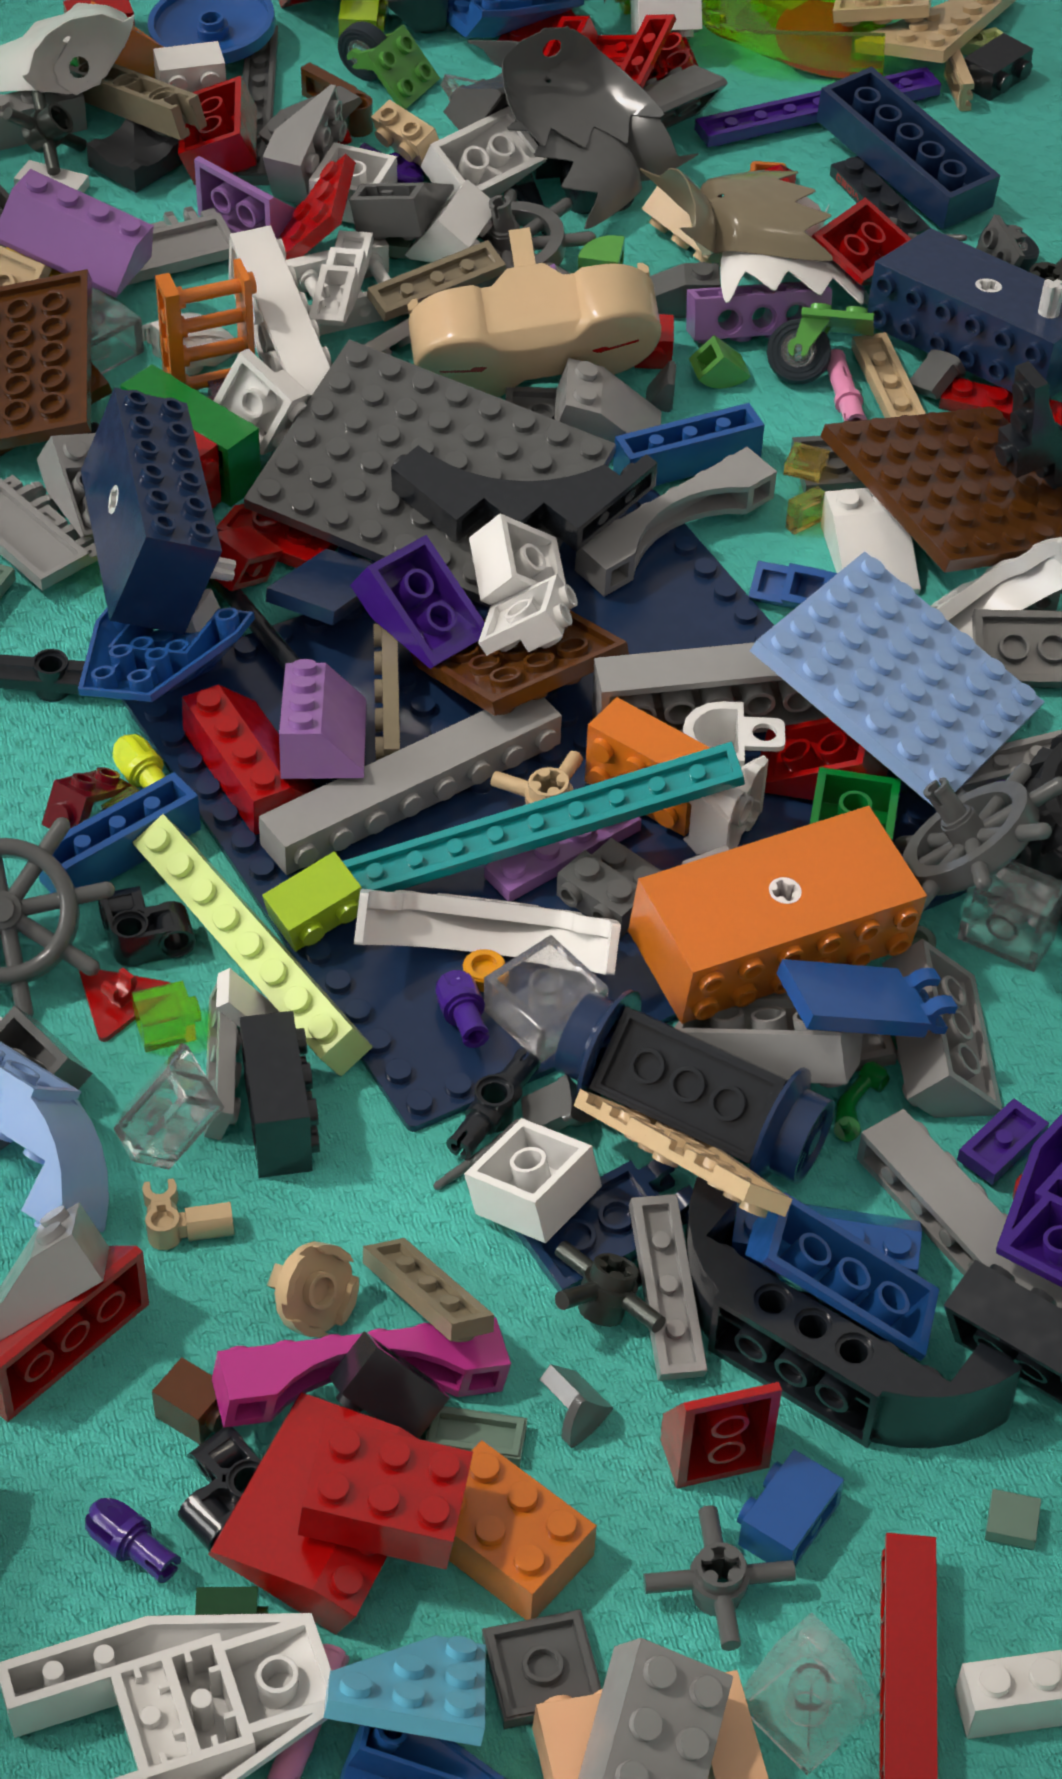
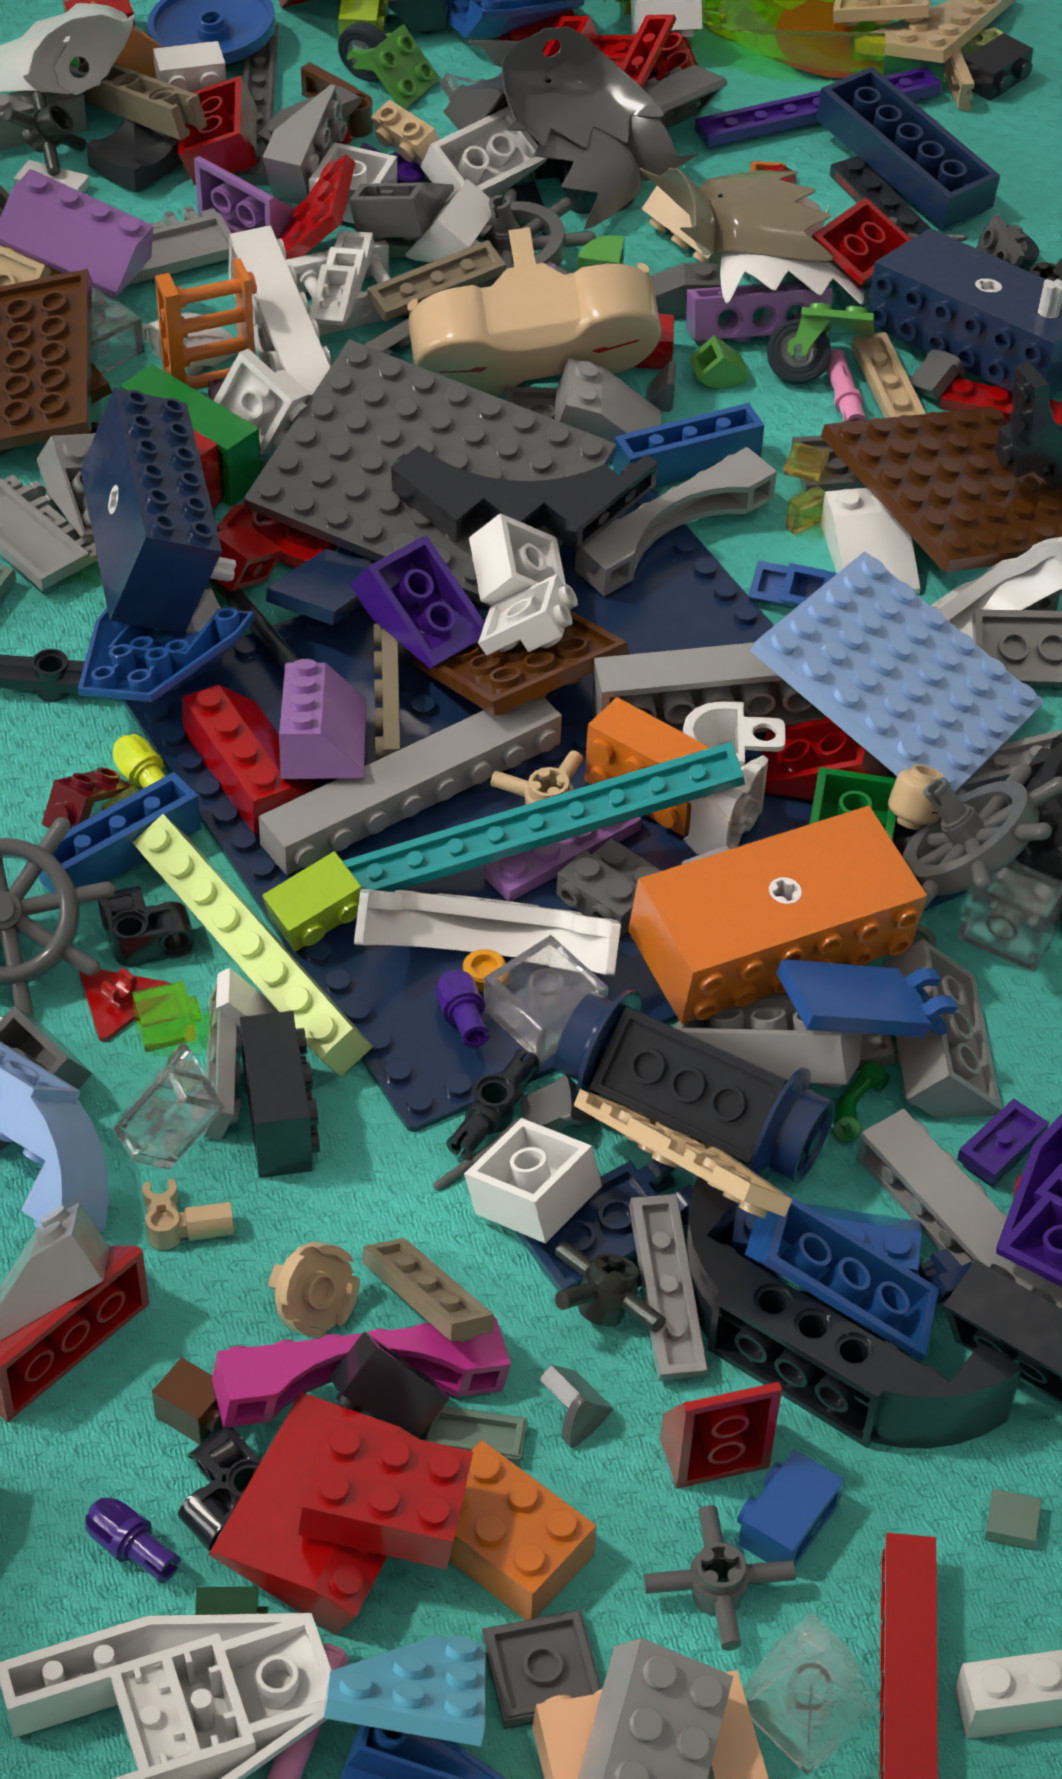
none -> tan head [888,764,944,830]
none -> dark blue tile [918,1249,972,1305]

